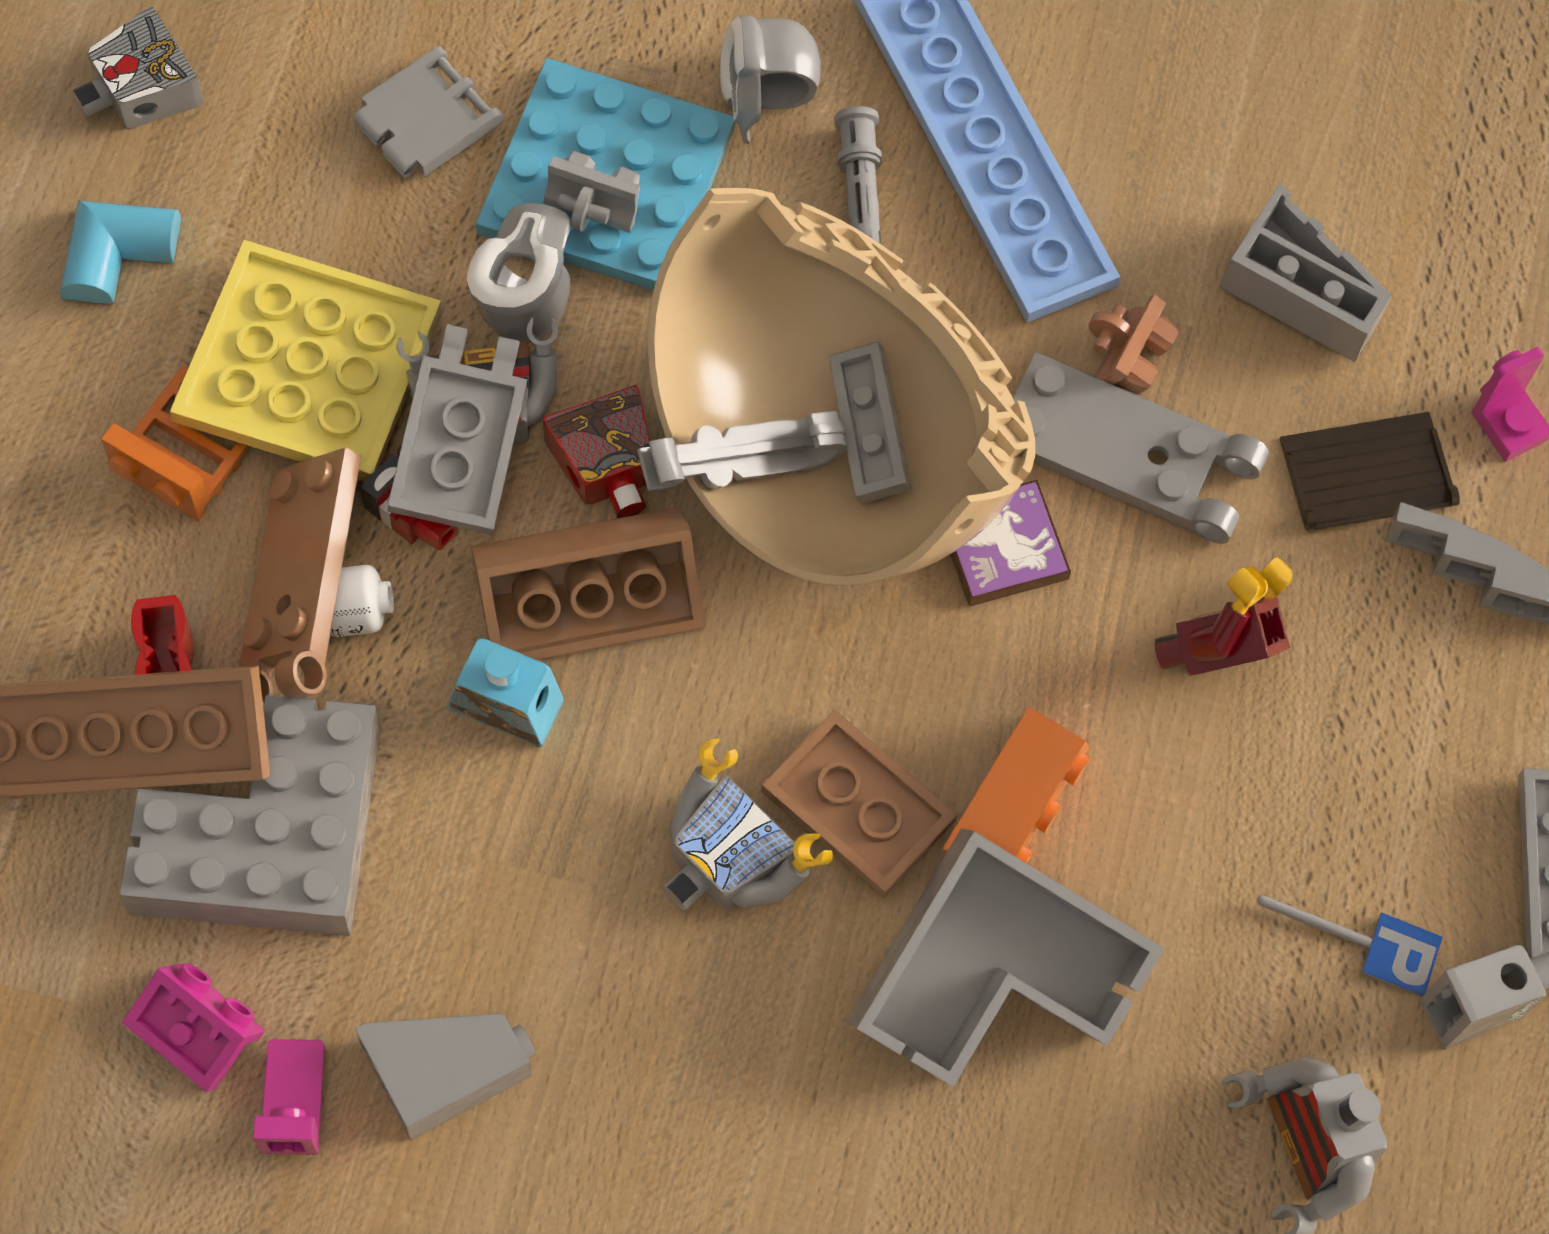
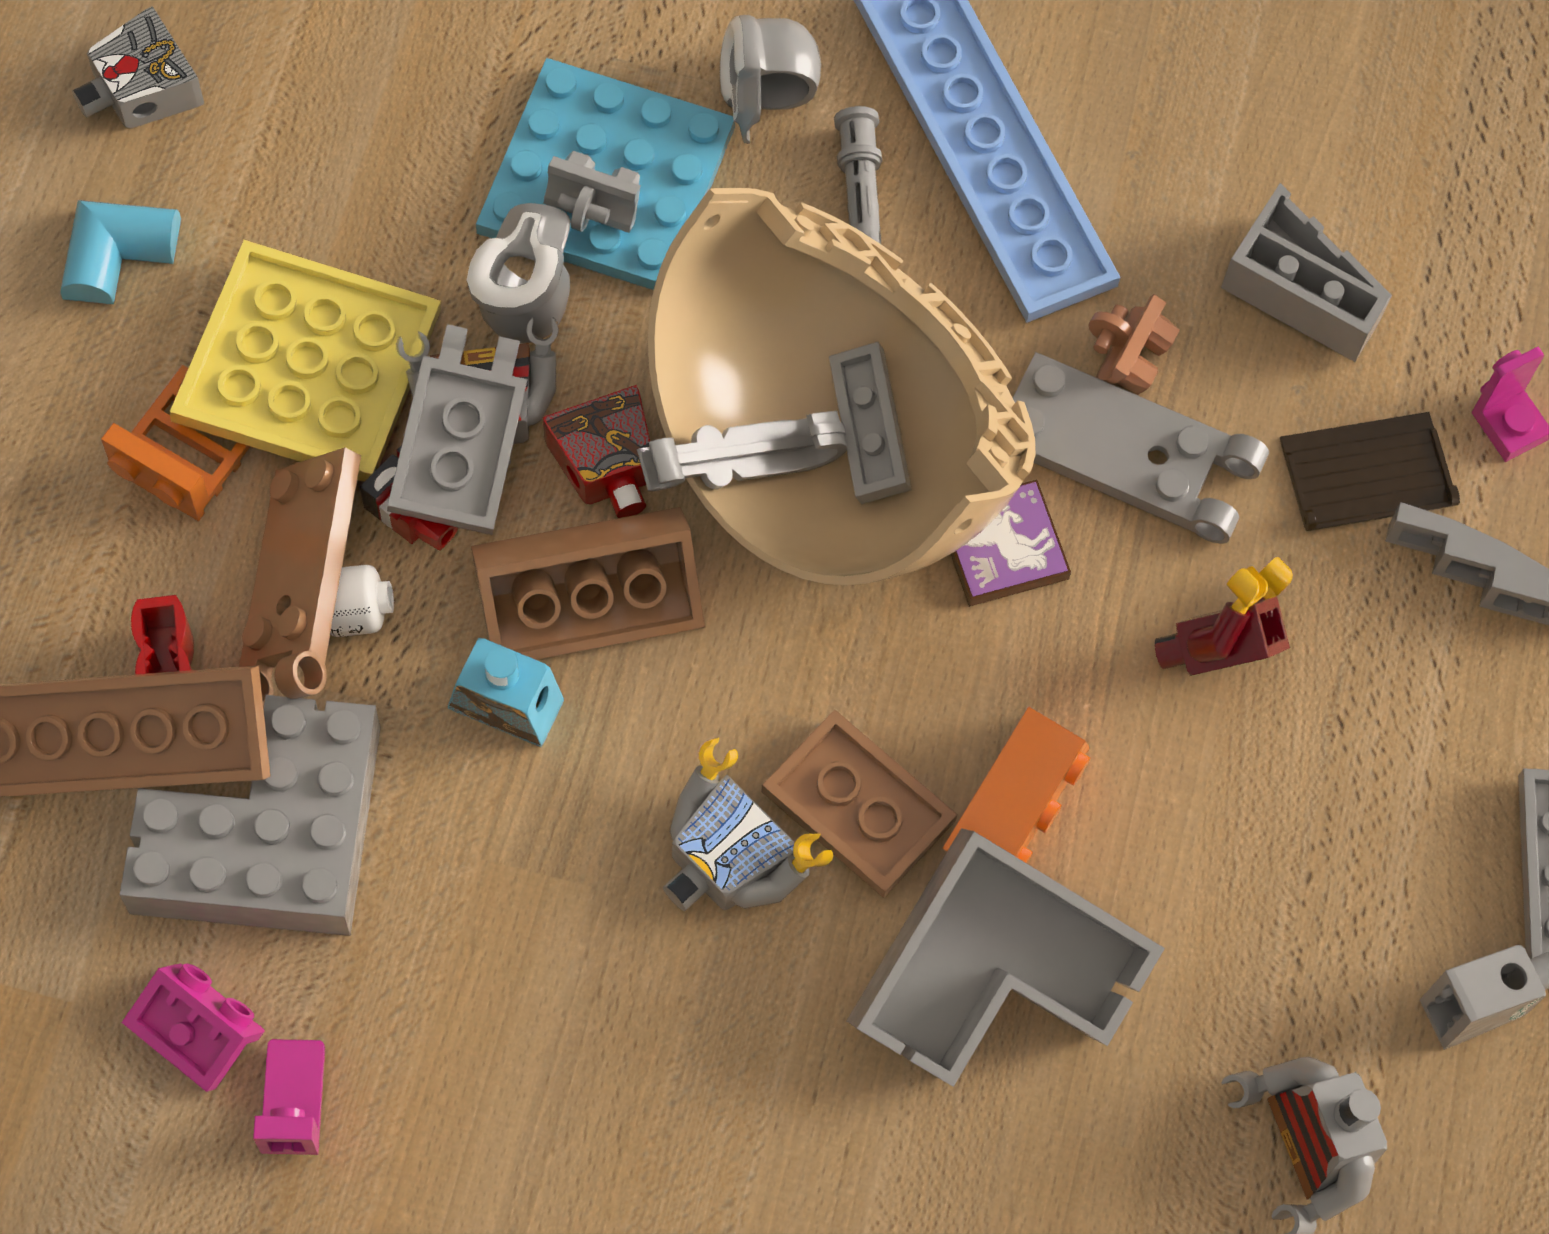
light grey plate [353,46,504,178] -> none
light grey slope [355,1013,536,1140] -> none
piece [1257,895,1443,997] -> none

